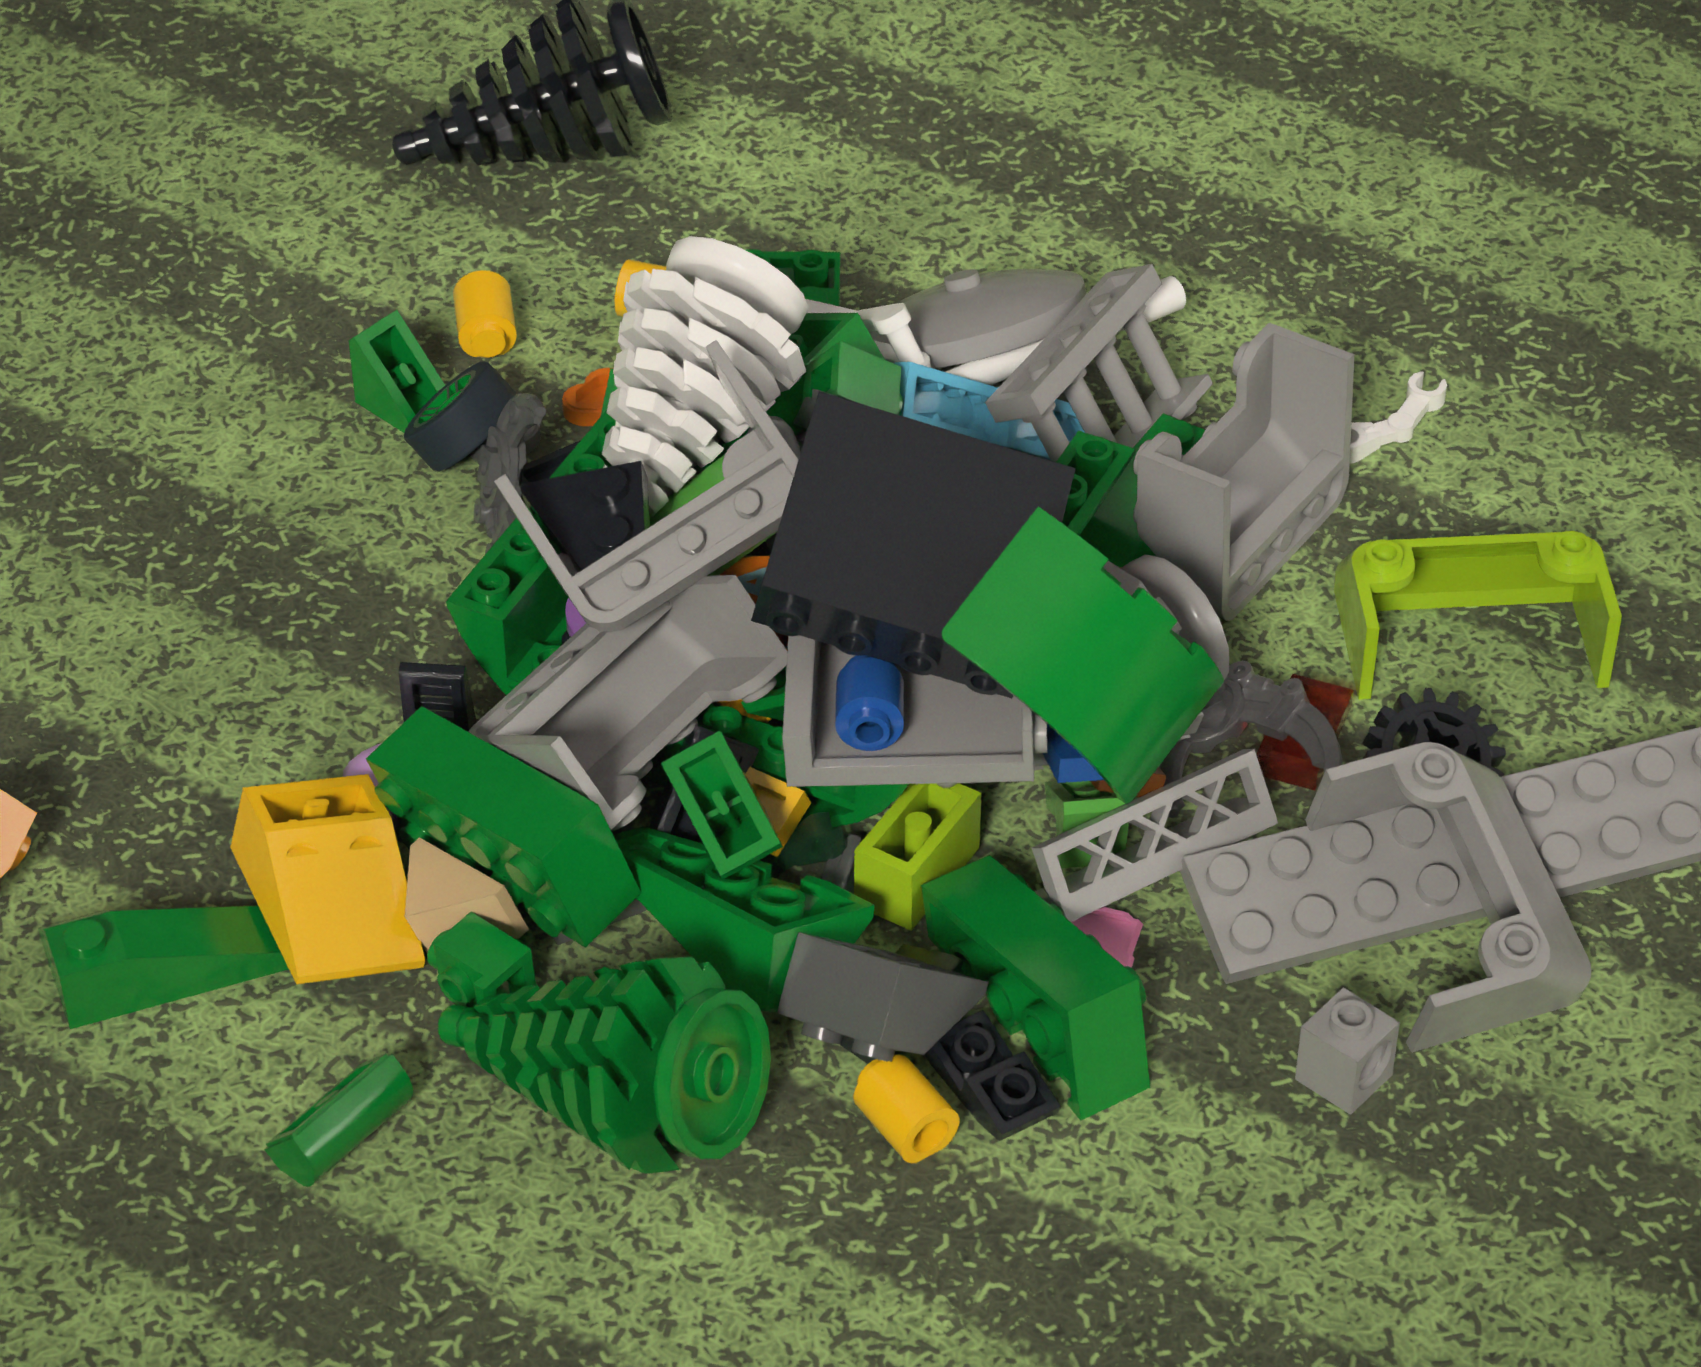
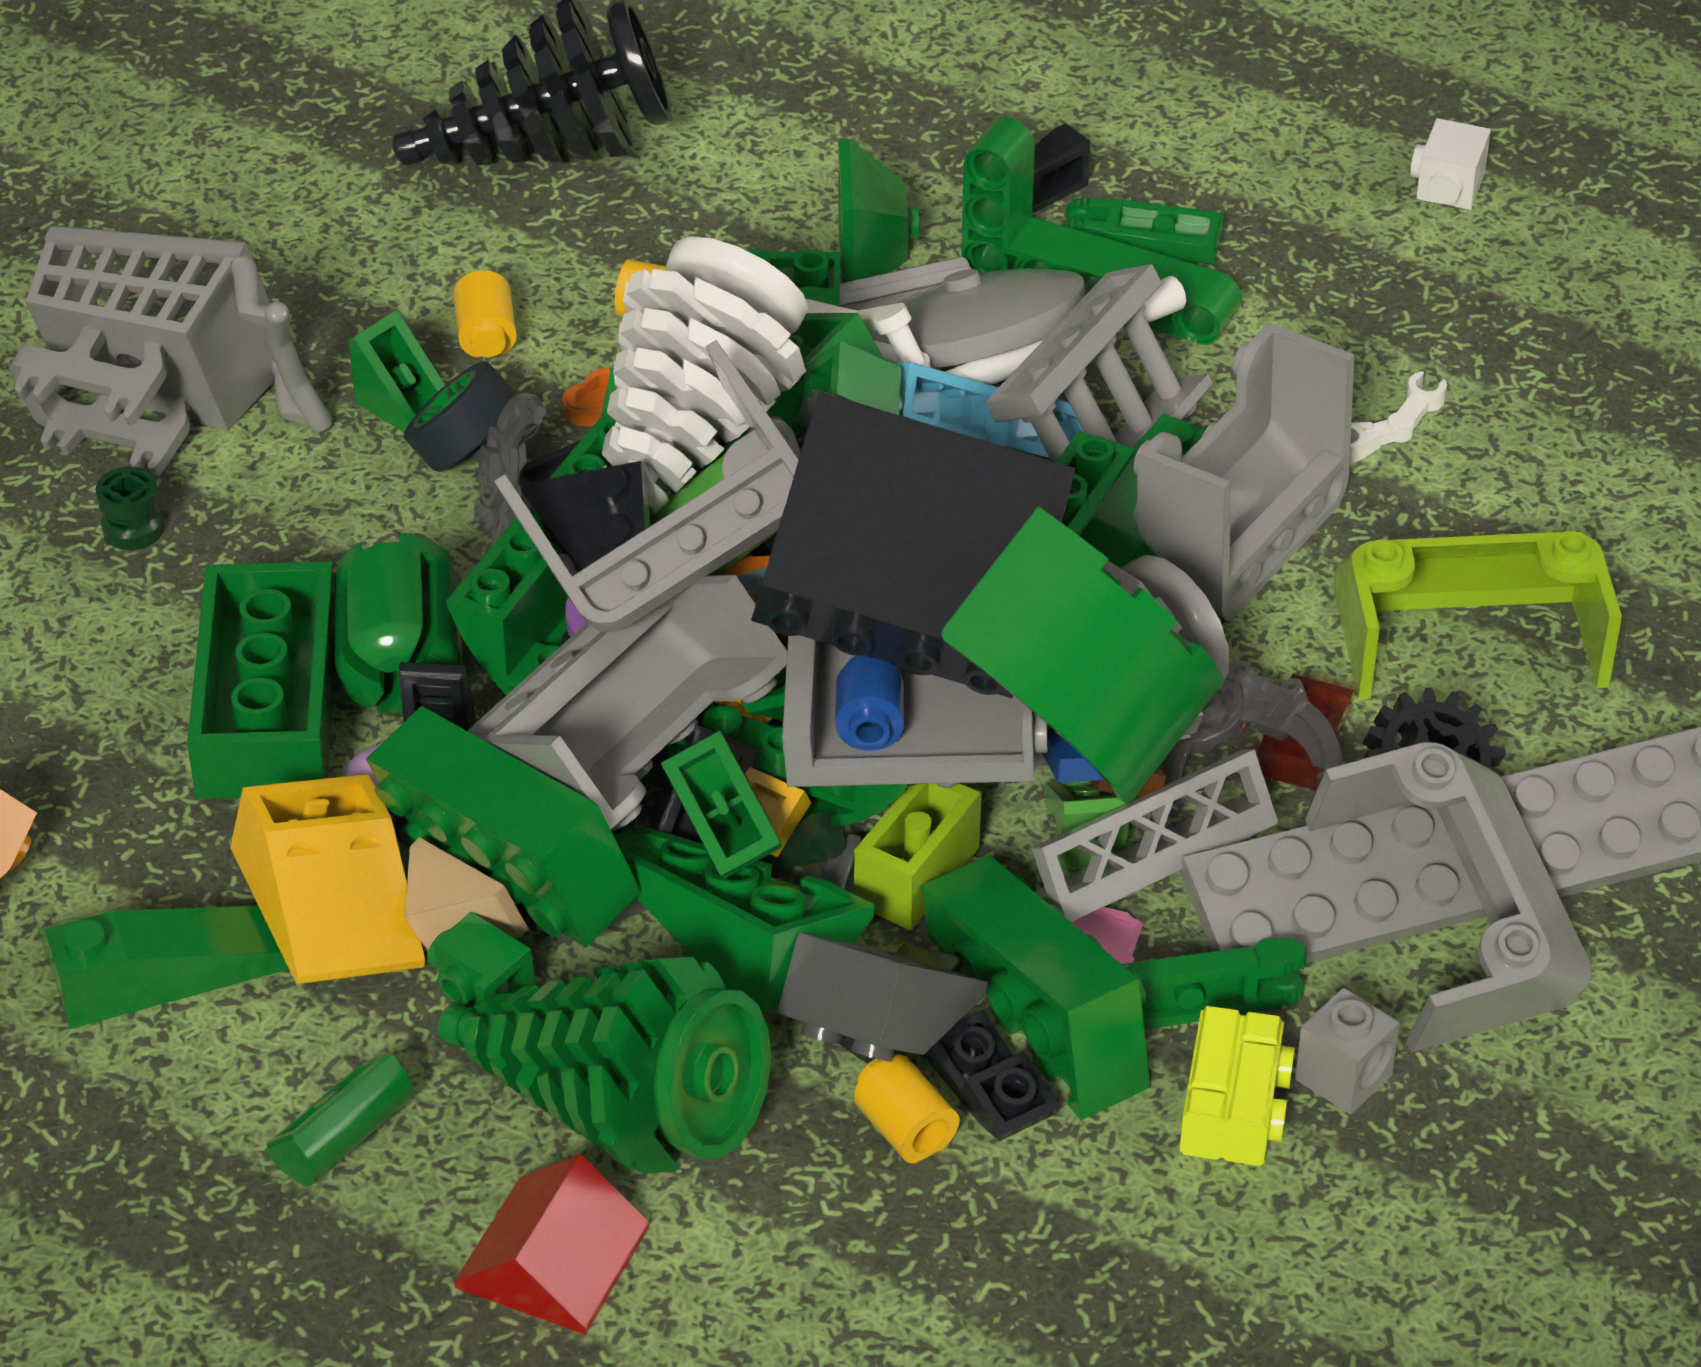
none -> light grey piece [9,226,332,476]
none -> dark green wheel [95,467,164,550]
none -> green brick [187,561,335,799]
none -> green cylinder [334,533,463,718]
none -> slope [454,1154,649,1335]
none -> green slope [838,139,919,283]
none -> light grey axle [840,257,971,310]
none -> green beam [961,117,1242,346]
none -> black slope [1032,124,1090,214]
none -> green hinge [1062,197,1224,265]
none -> green hinge [1122,937,1307,1030]
none -> neon yellow brick [1180,1006,1295,1166]
none -> white brick [1410,118,1491,210]

